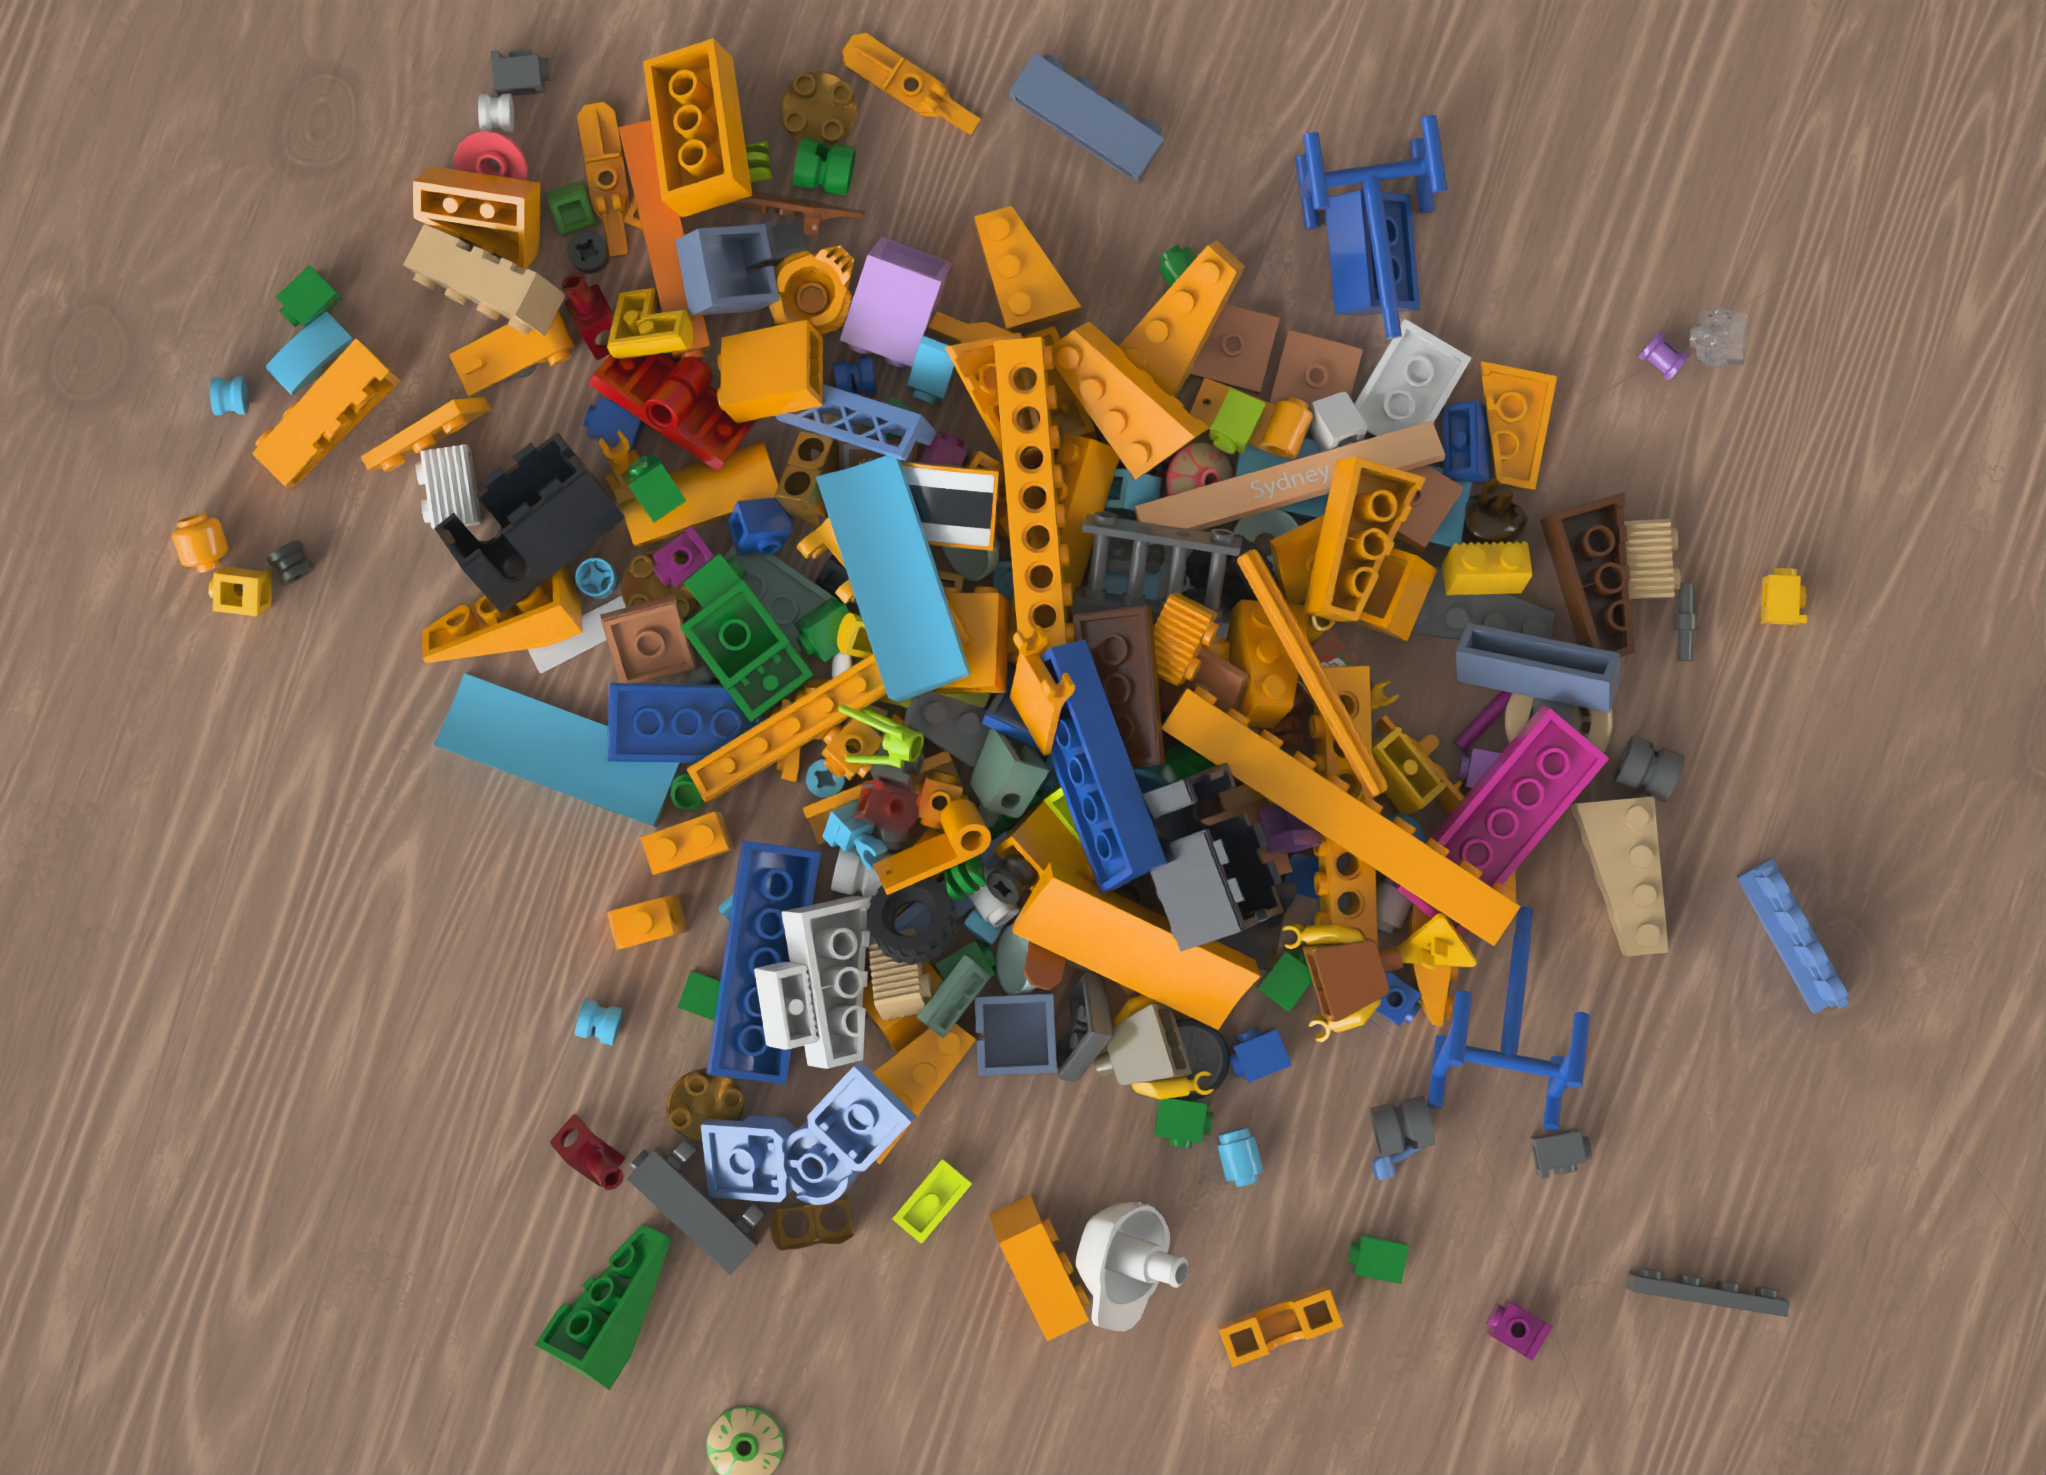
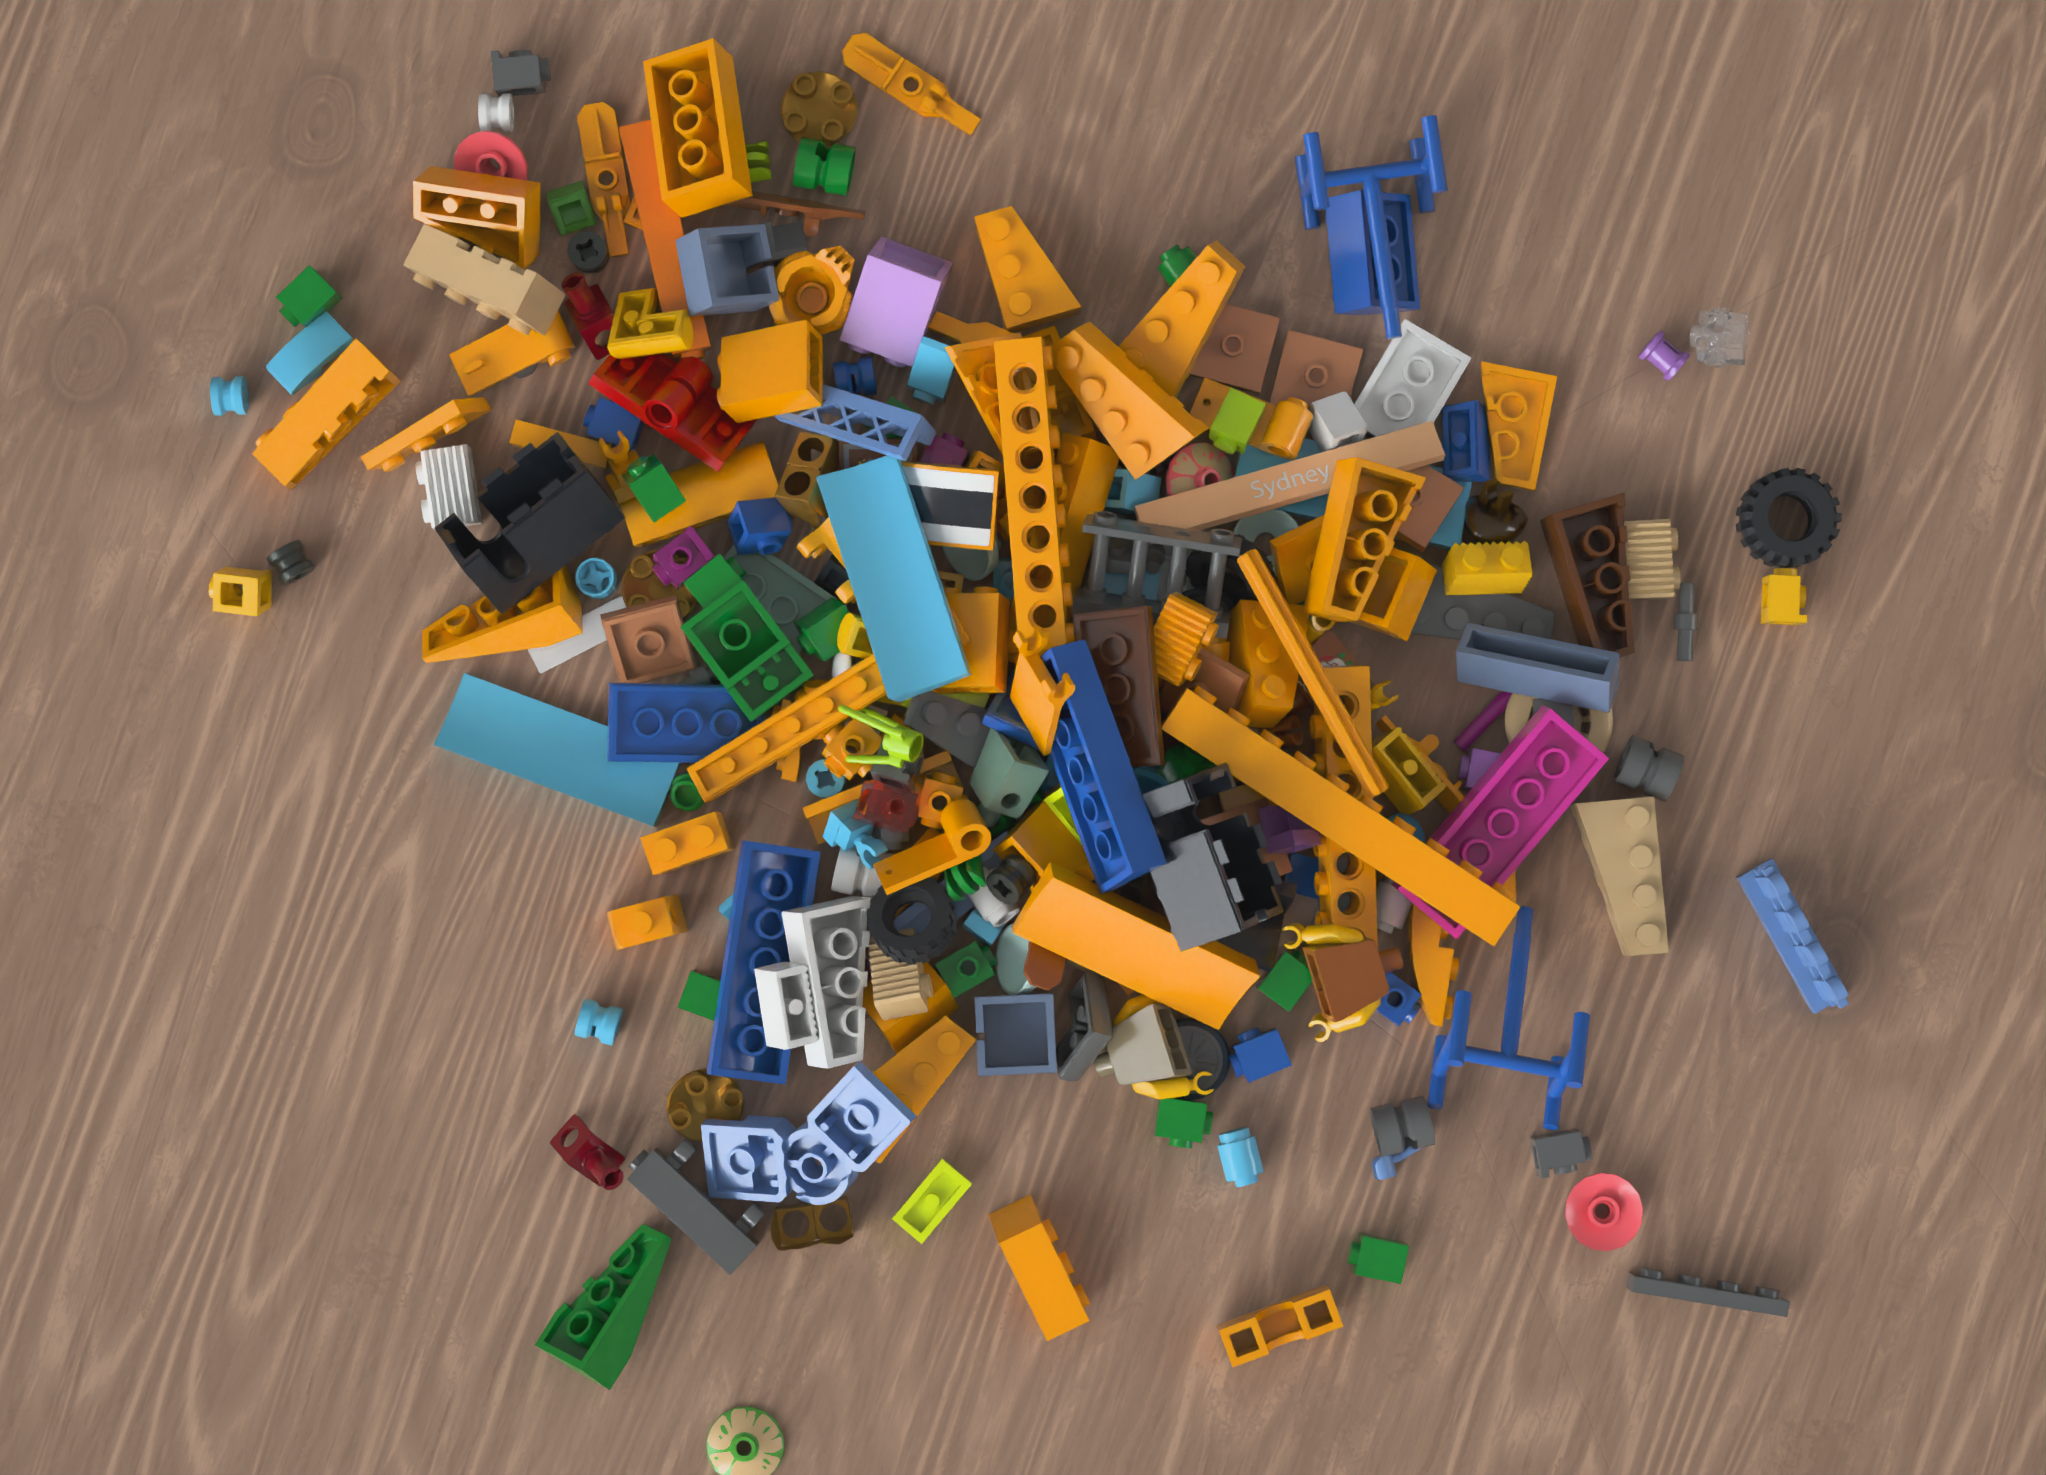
light orange head [172,512,229,573] -> none
sand green plate [916,955,991,1038] -> none
sand blue brick [1009,53,1164,184] -> none
white piece [1076,1202,1189,1332] -> none
yellow piece [1397,913,1476,971] -> none
magenta brick [1486,1299,1552,1361] -> none
none -> light orange piece [509,419,613,470]
none -> coral dish [1565,1173,1643,1251]
none -> black tyre [1736,468,1842,568]

